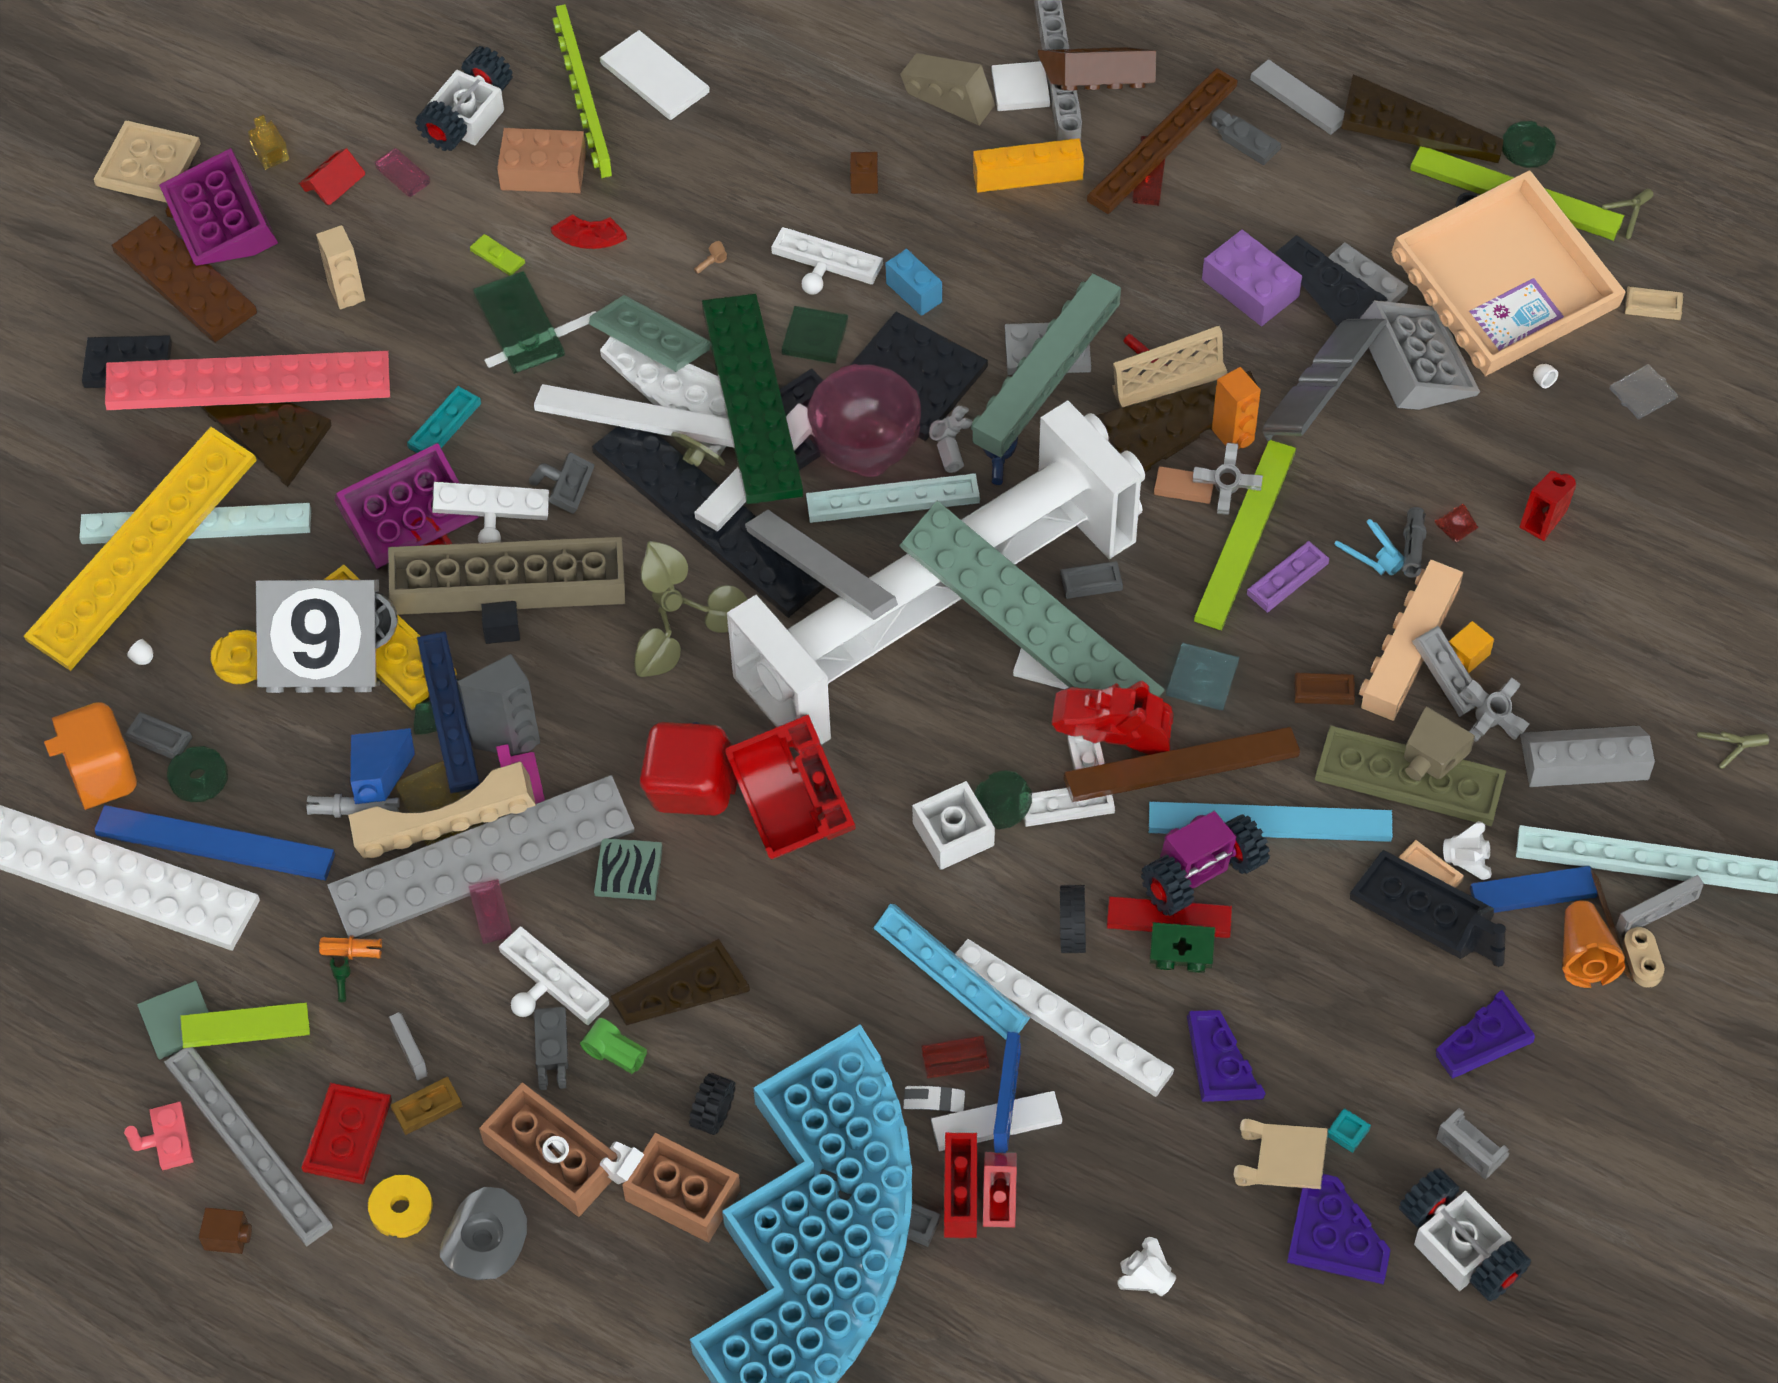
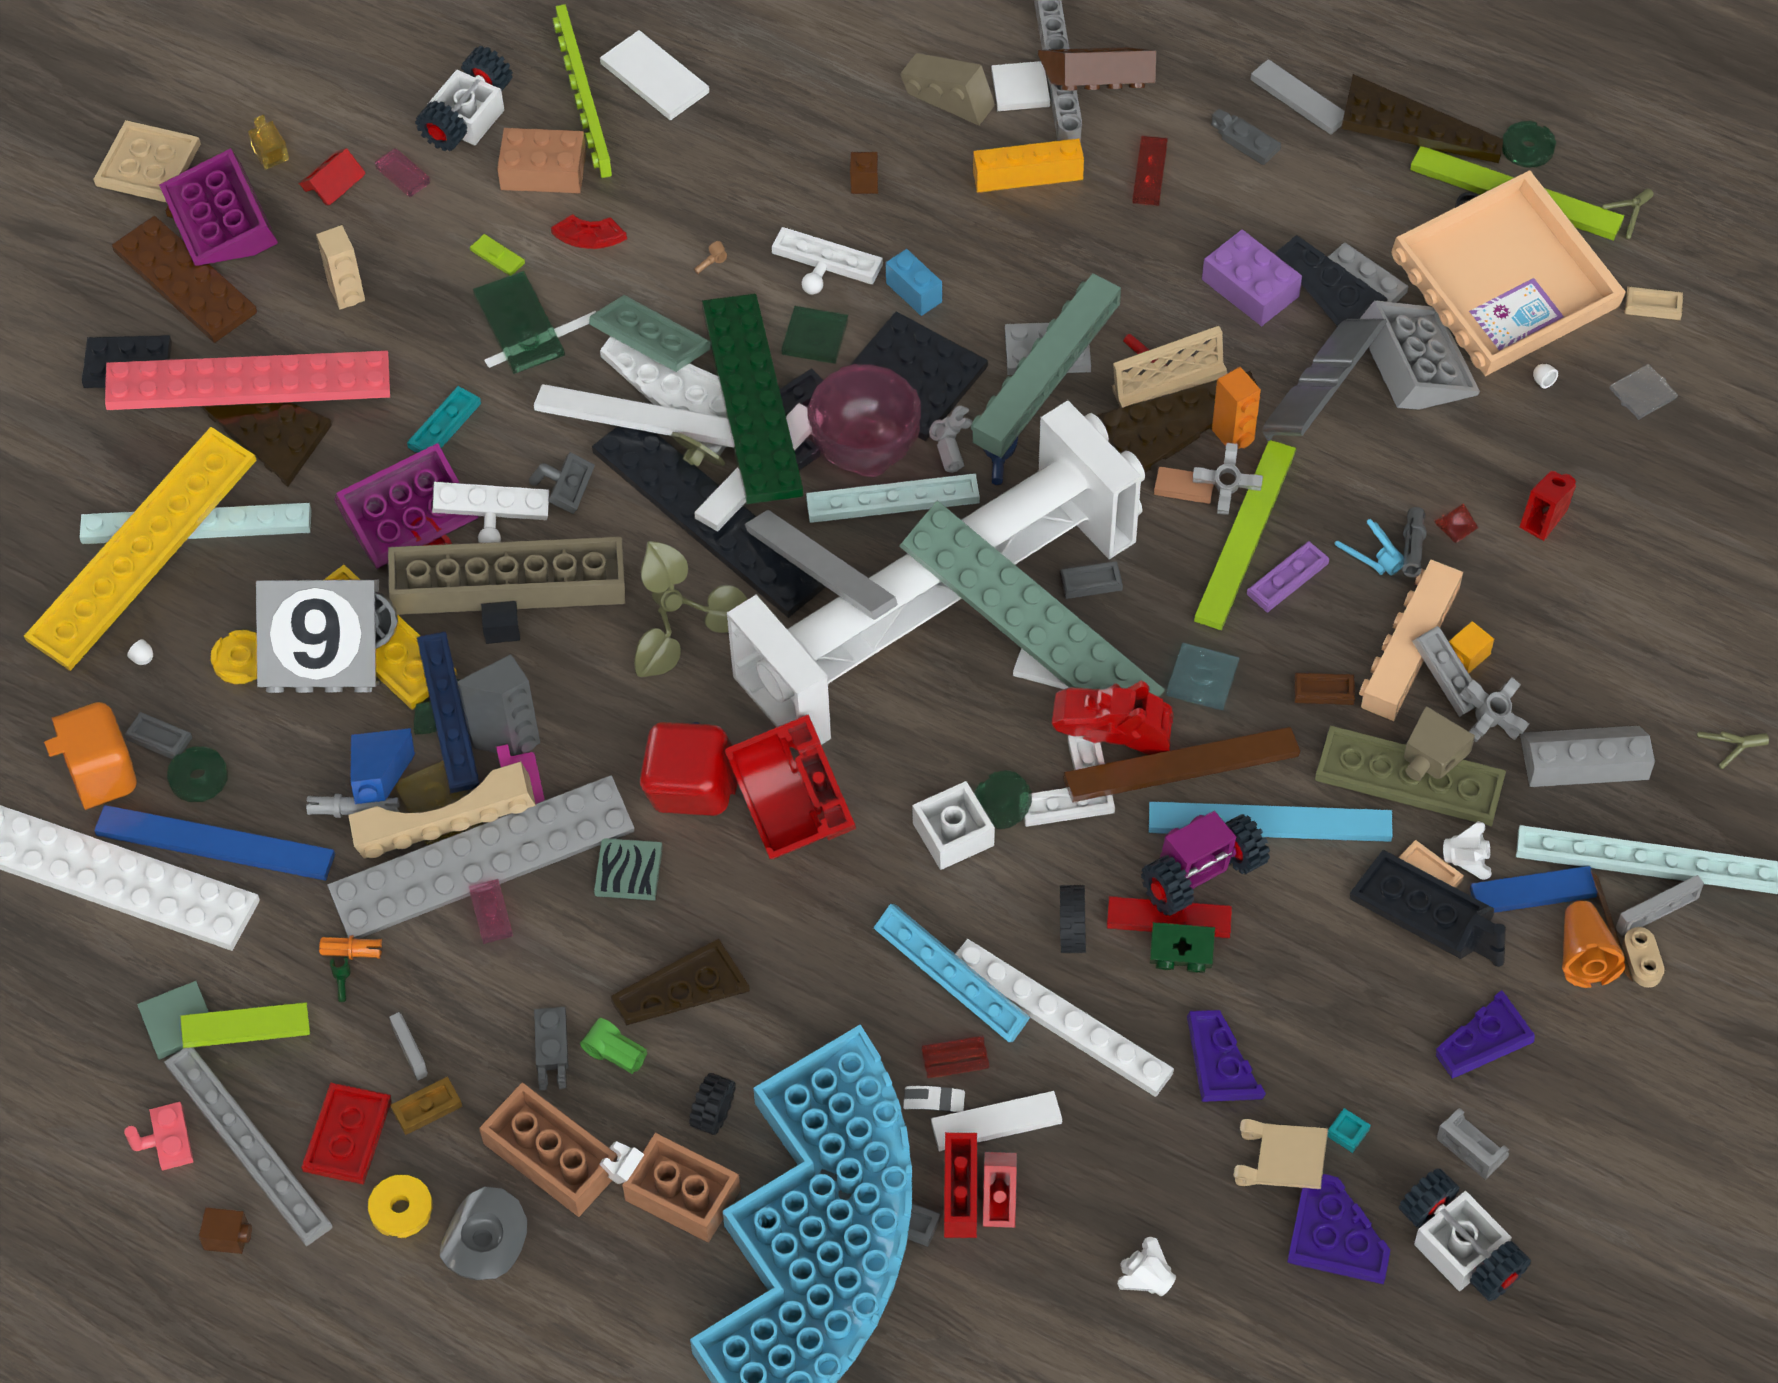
white plate [499,926,610,1025] -> none
white hinge [542,1136,569,1163] -> none
blue tile [993,1032,1021,1153] -> none
reddish brown tile [1087,68,1238,215] -> none

